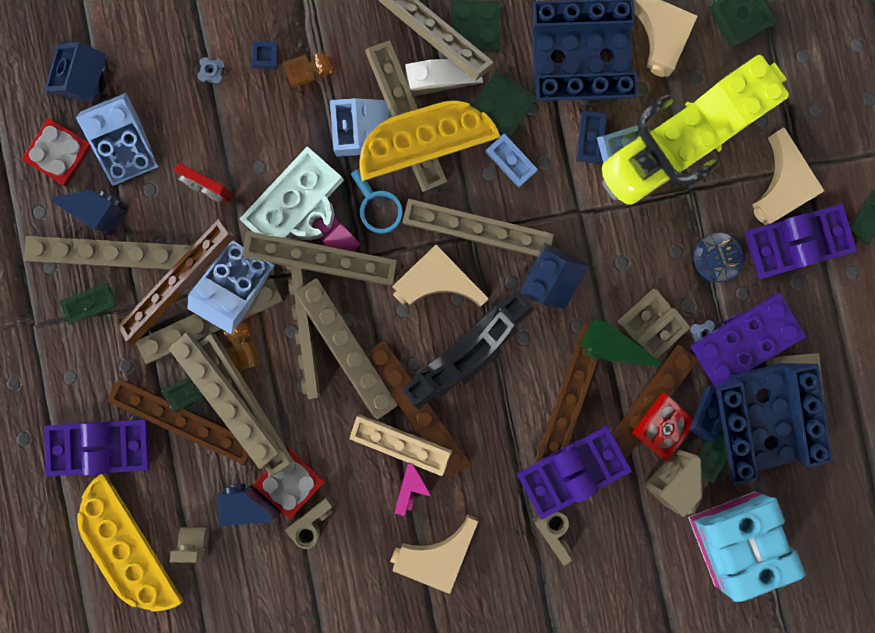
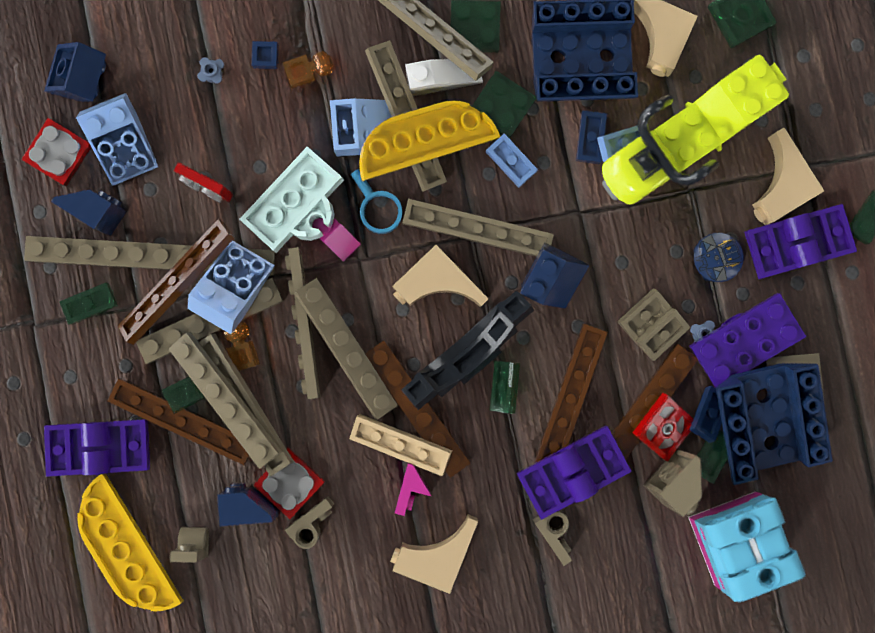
dark tan plate [242,231,396,286] -> none
dark green slope [578,319,662,367] -> none
none -> clear green plate [490,361,520,414]

